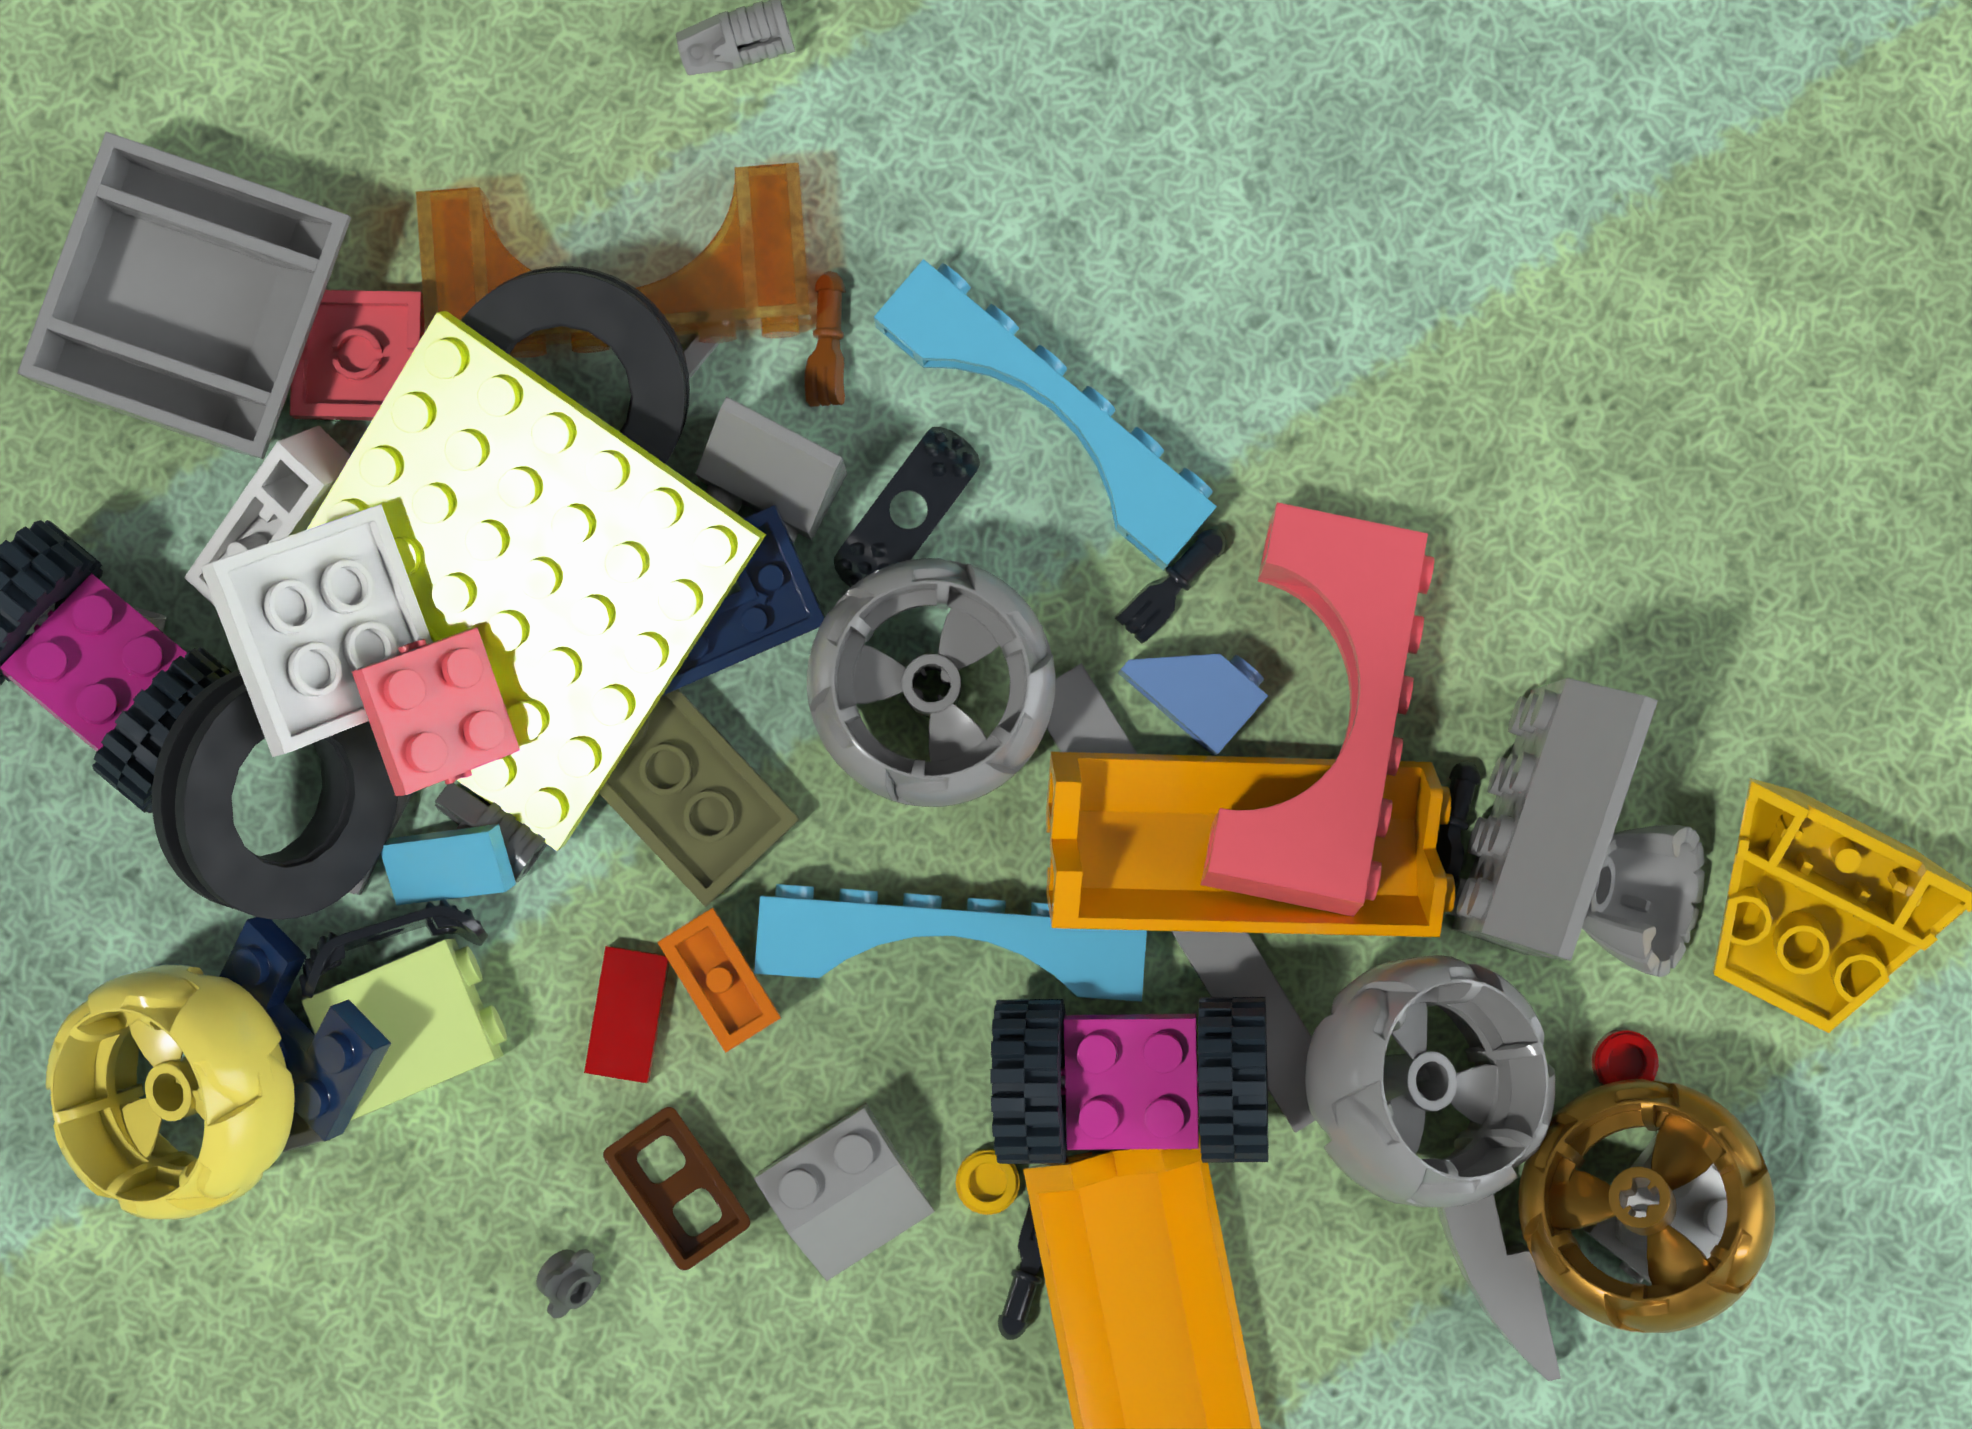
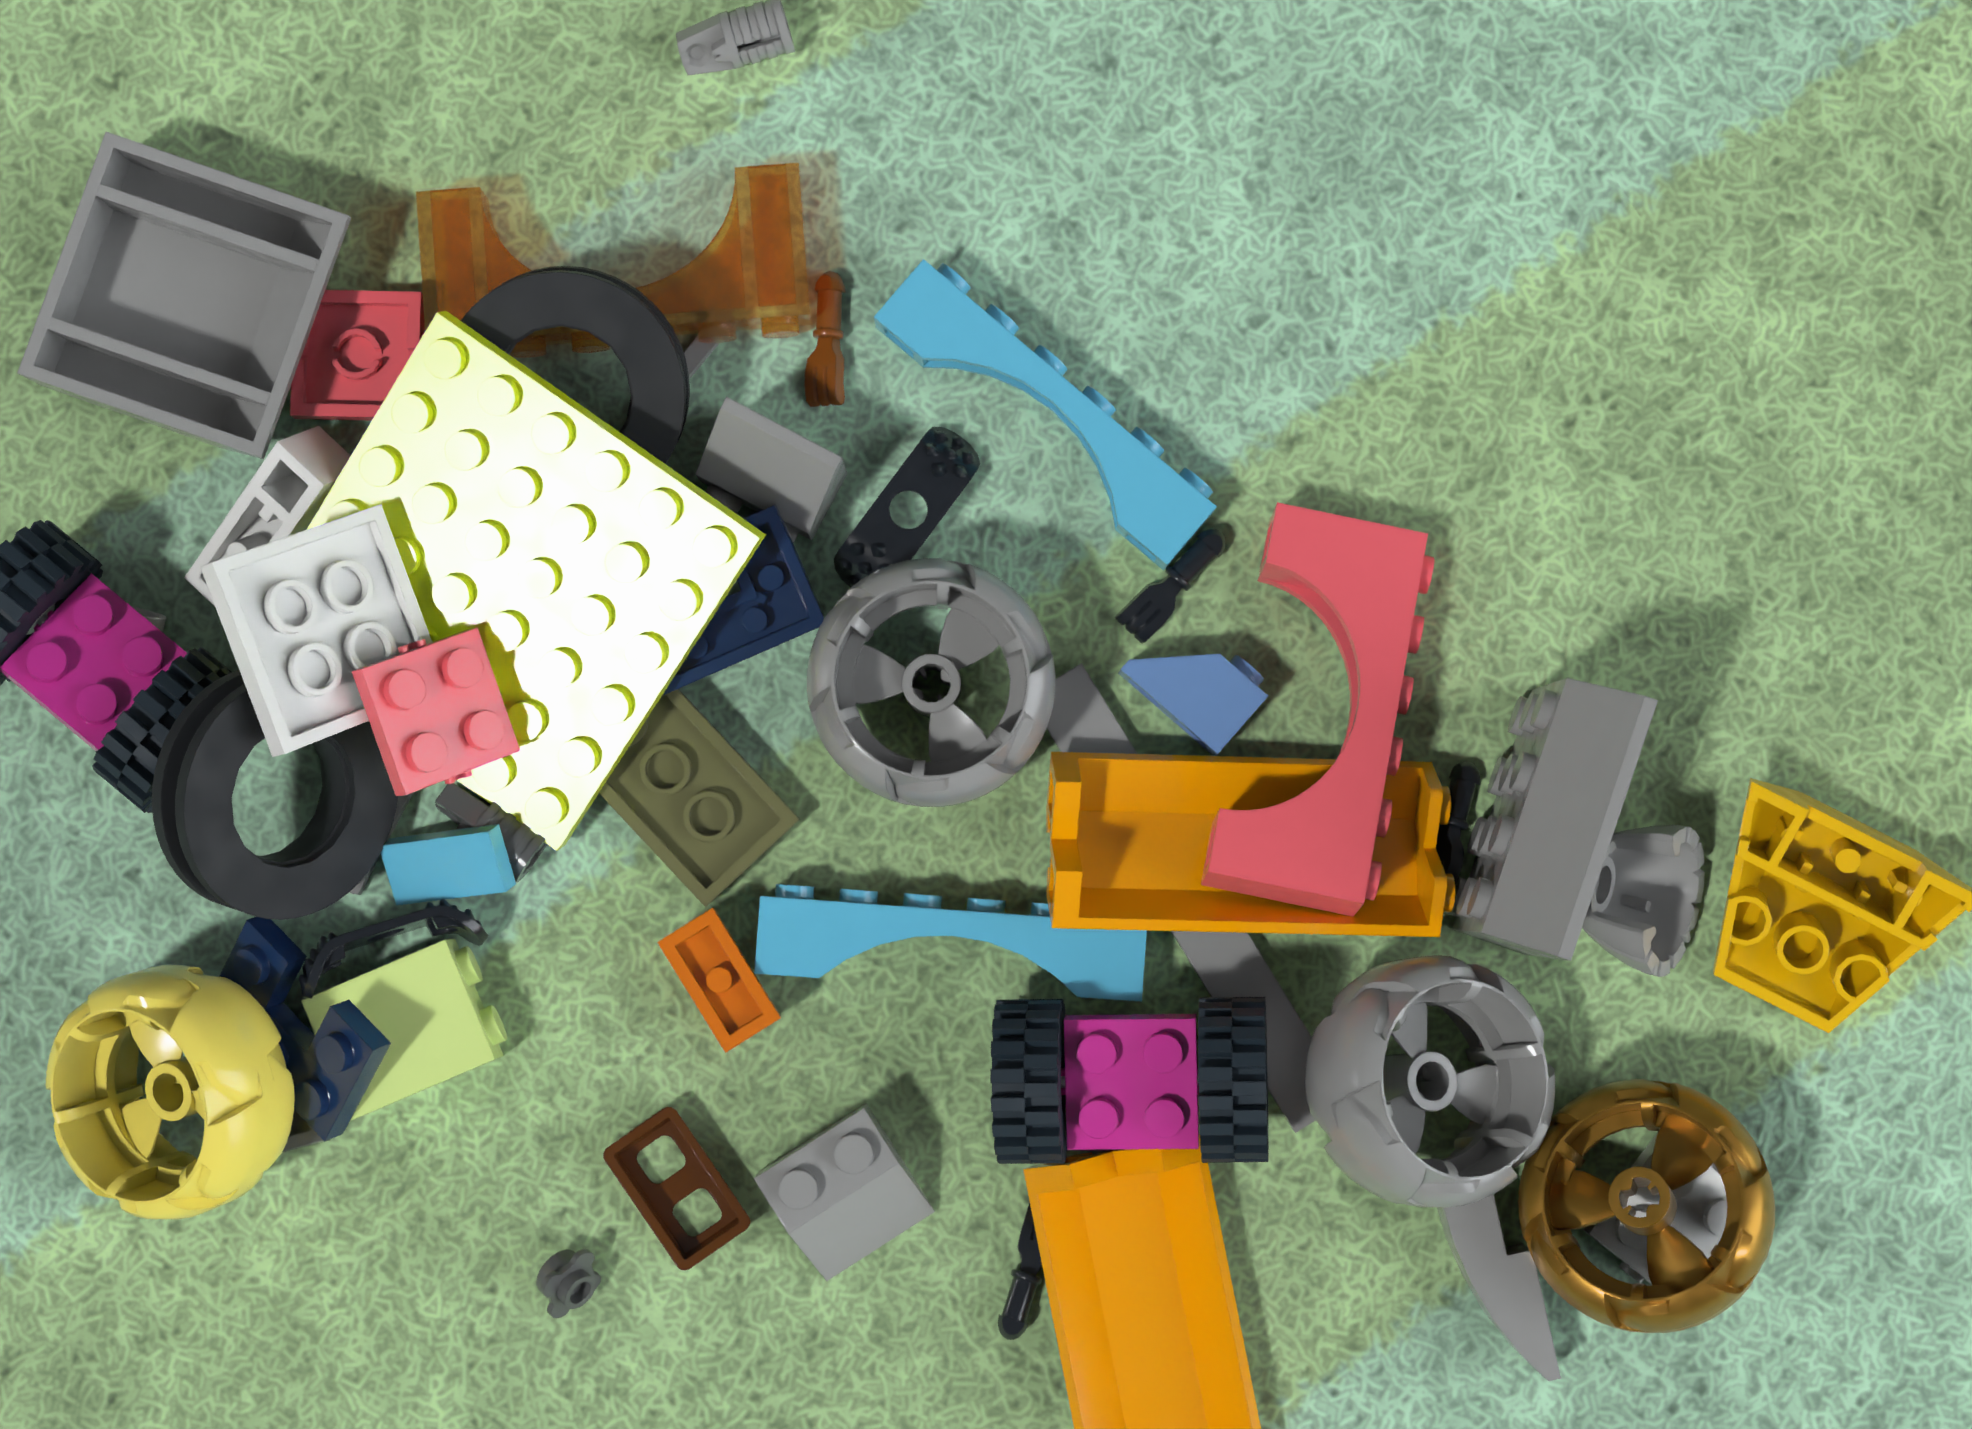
red tile [584,946,670,1083] -> none
yellow tile [956,1149,1020,1215] -> none
red tile [1591,1030,1659,1086] -> none

